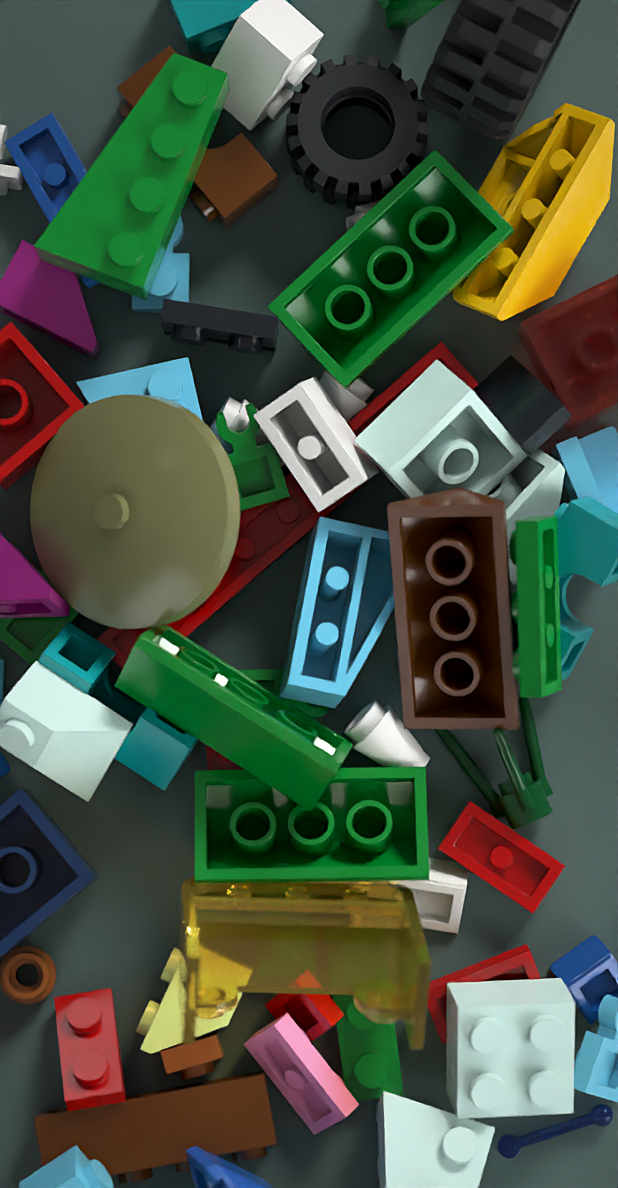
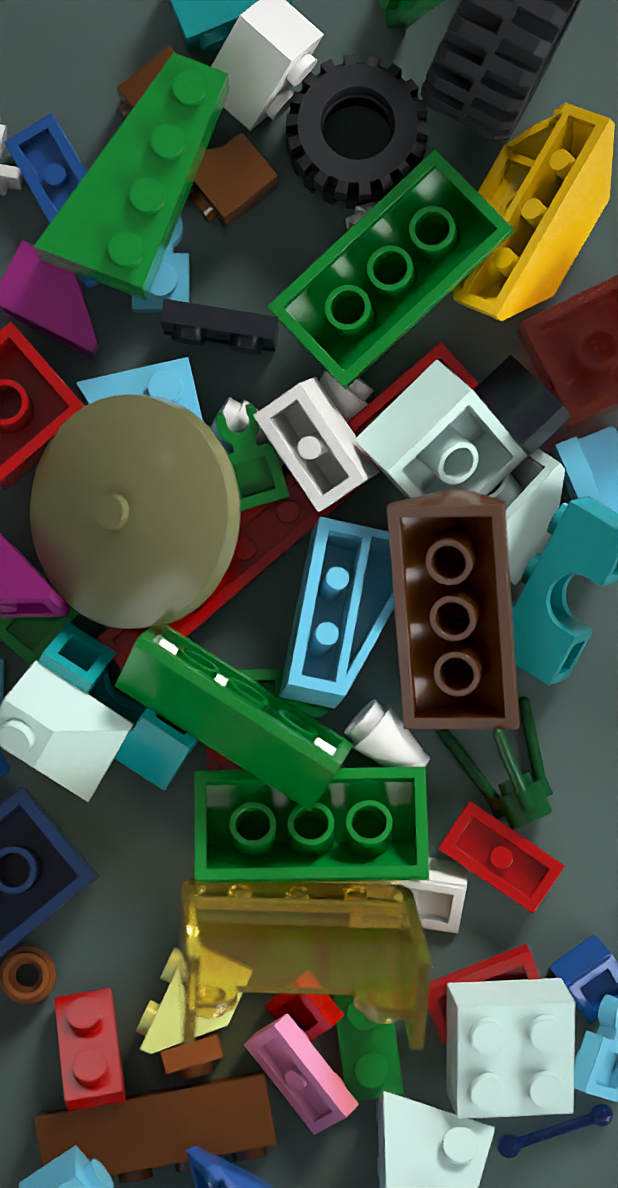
green plate [509,516,562,698] -> none

